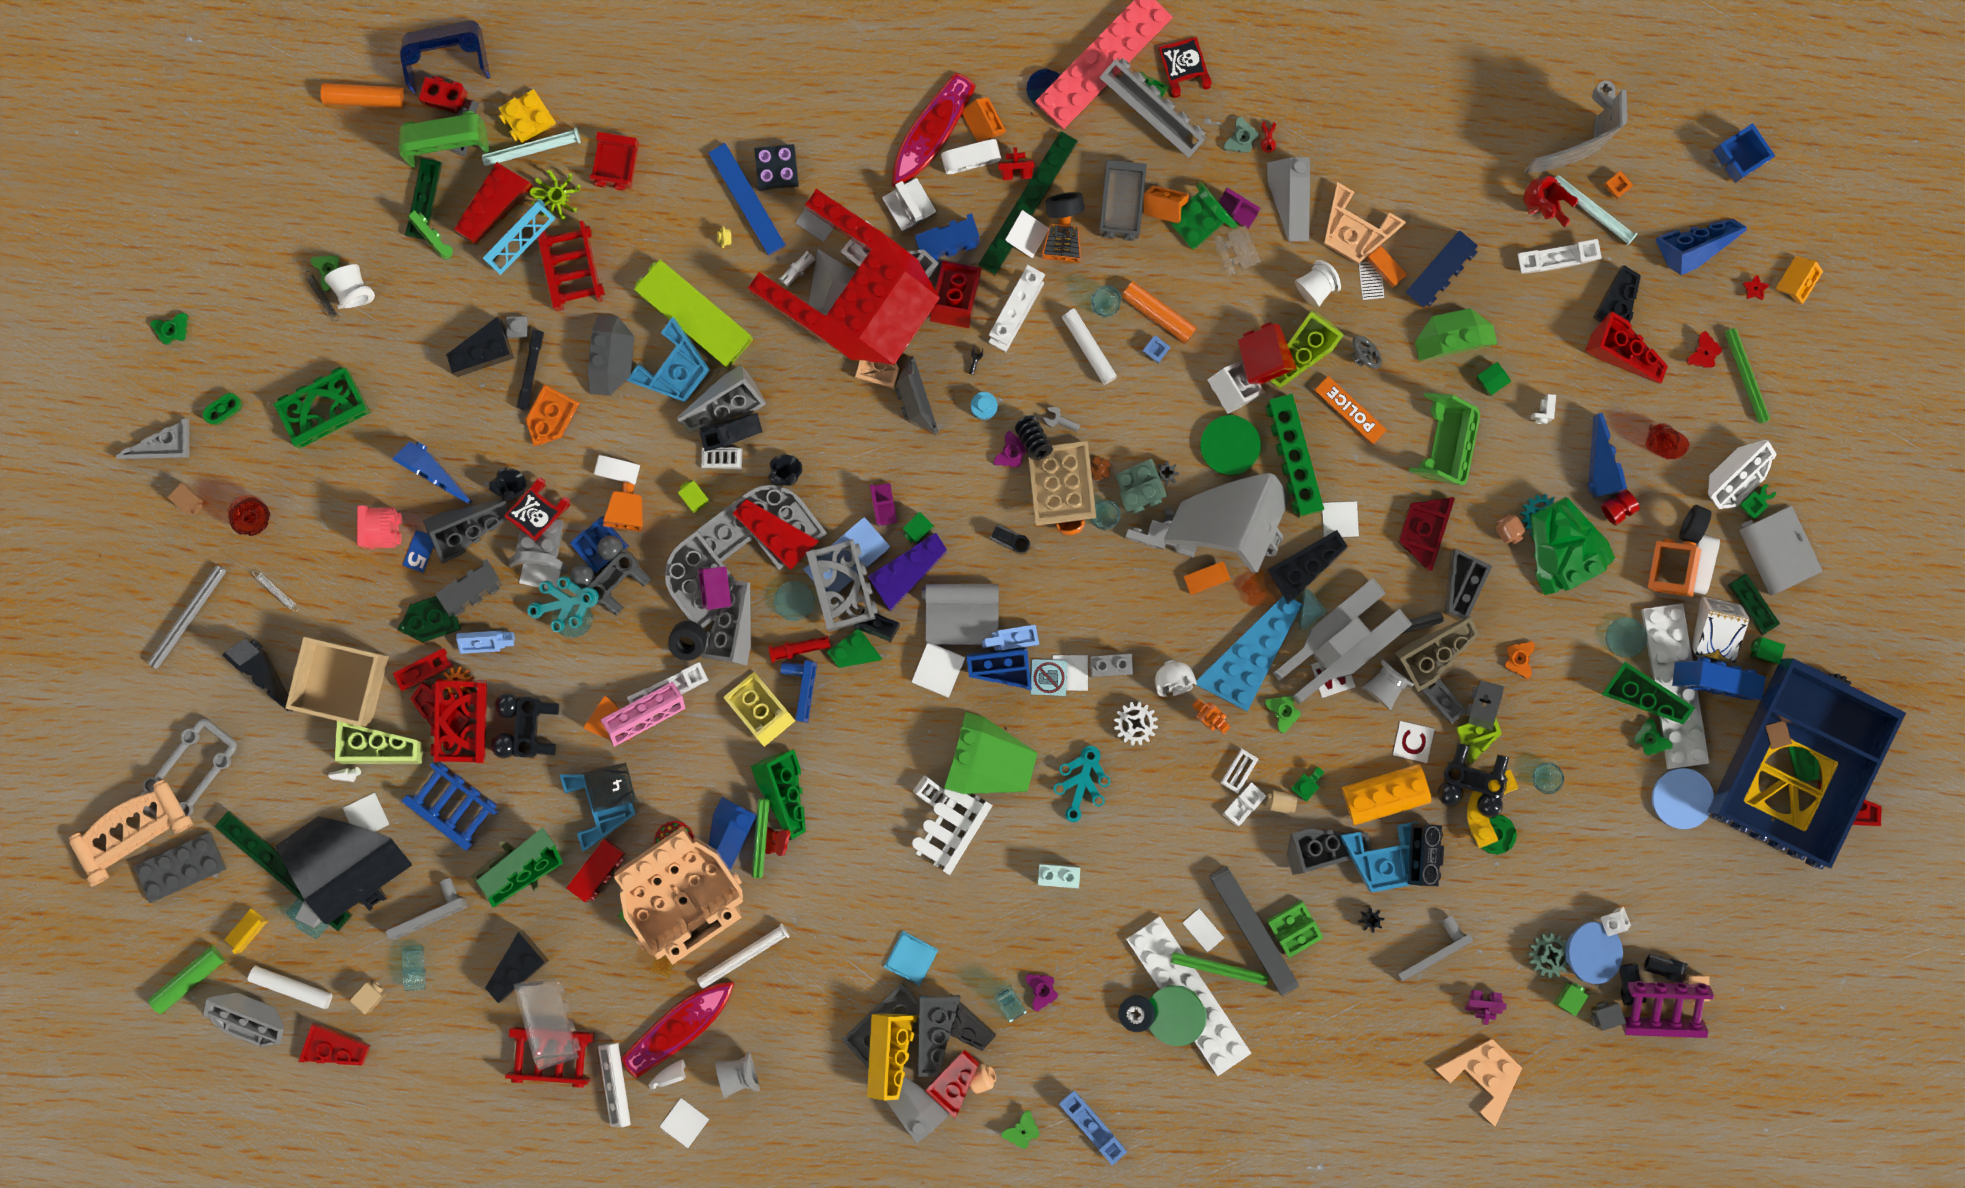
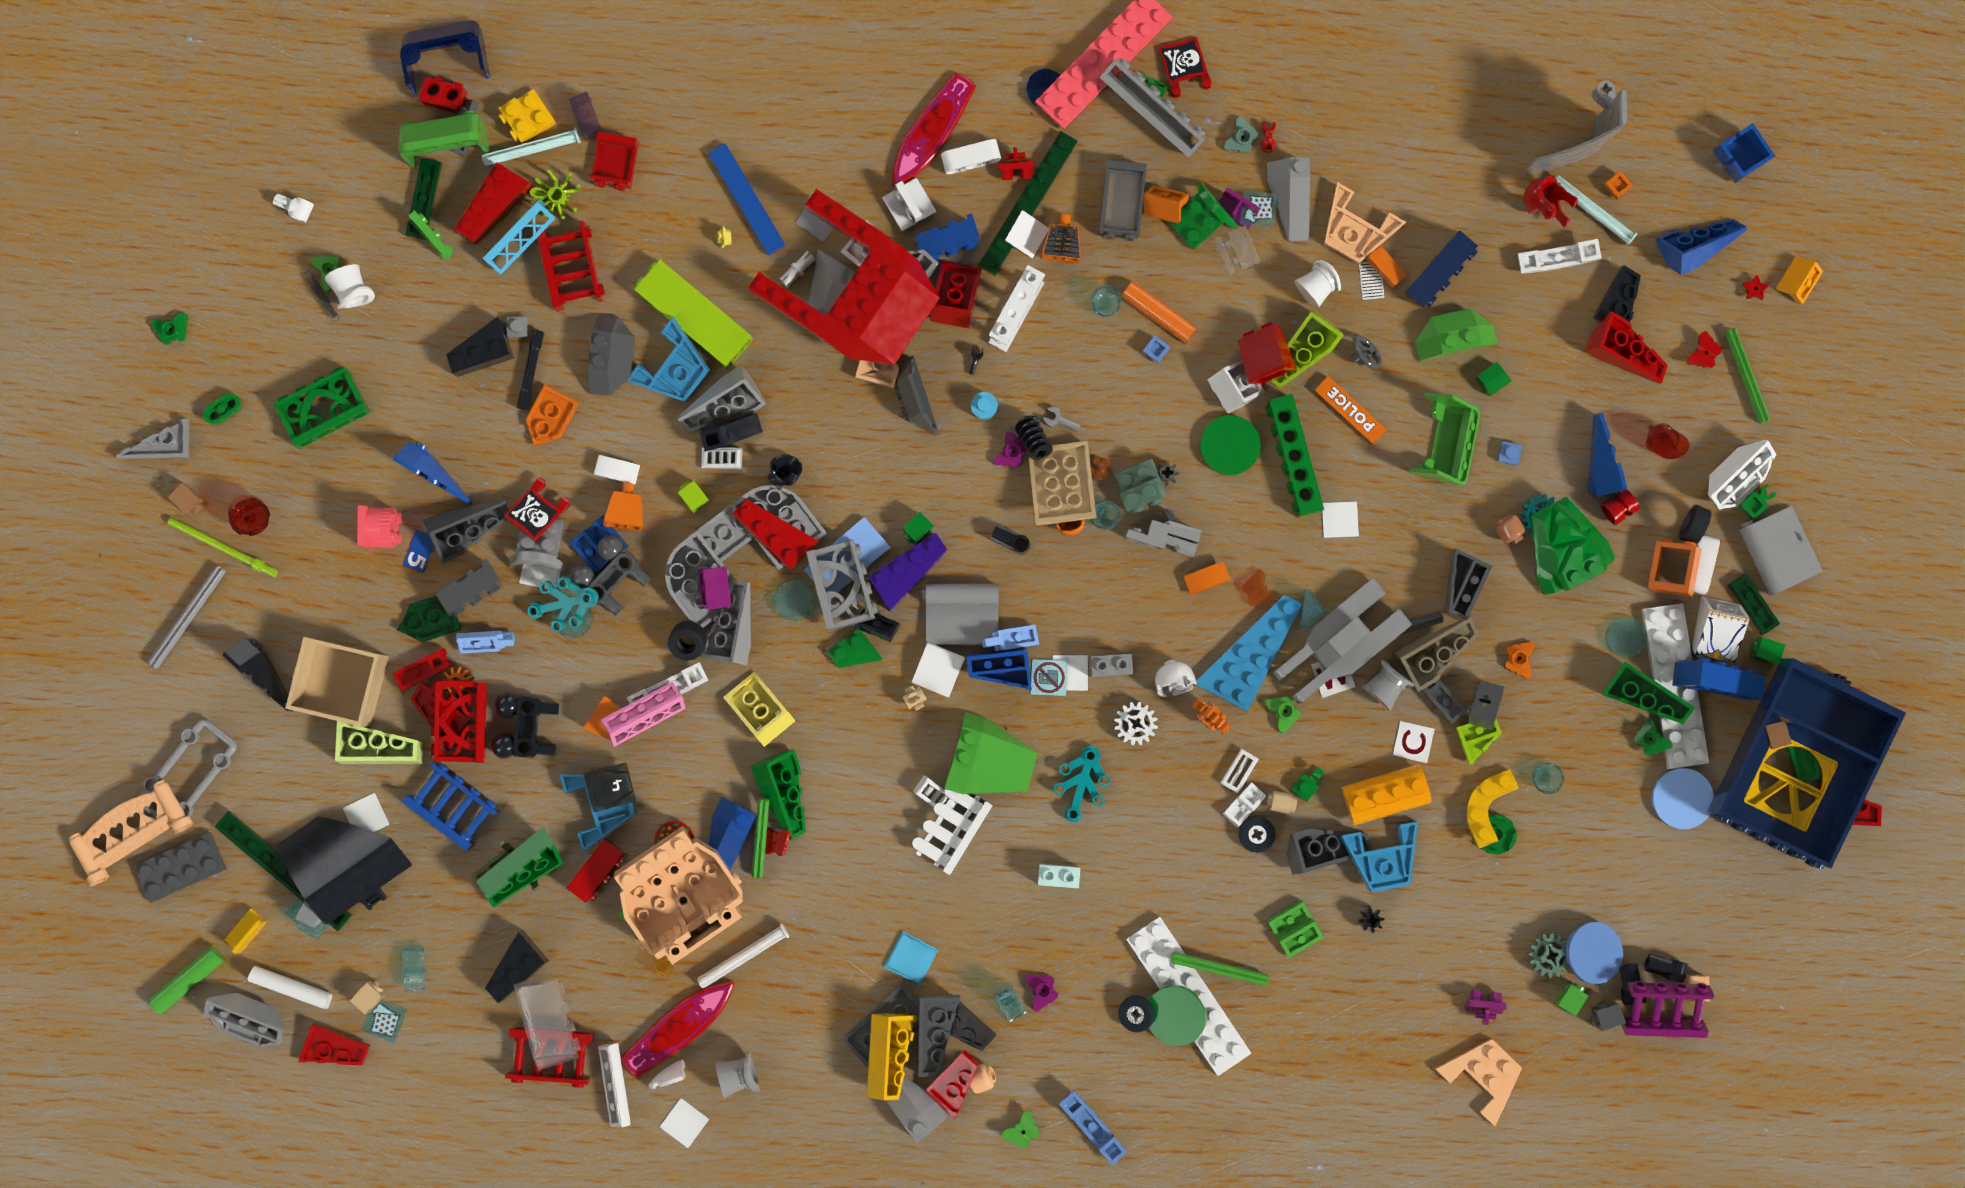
white piece [253,571,298,611] -> none
orange brick [321,83,404,109] -> none
white bar [328,767,361,782] -> none
light grey piece [385,878,469,940] -> none
black hair [489,467,527,501] -> none
black brick [754,144,799,191] -> none
red pin [768,635,831,663] -> none
blue piece [781,661,817,723] -> none
magenta panel [870,483,897,527] -> none
orange panel [962,97,1007,143] -> none
black tyre [1045,192,1085,218] -> none
white brick [1062,308,1117,385] -> none
light grey panel [1164,473,1290,573] -> none
white sticker [1183,909,1224,952] -> none
dark grey beam [1209,866,1300,997] -> none
black wing [1267,530,1348,605] -> none
light grey piece [1397,915,1473,982] -> none
dark red wing [1398,497,1455,572] -> none
black piece [1408,823,1444,886] -> none
black piece [1438,743,1509,818] -> none
white bracket [1530,394,1556,424] -> none
white bracket [1601,906,1631,936] -> none
none -> lime bar [167,517,278,578]
none -> white axle [273,194,314,223]
none -> clear light blue sticker [361,1000,407,1043]
none -> panel [568,92,604,141]
none -> tan gear [902,685,927,711]
none -> black bush [1239,816,1275,853]
none -> clear light blue sticker [1240,190,1278,228]
none -> medium blue plate [1497,441,1522,466]

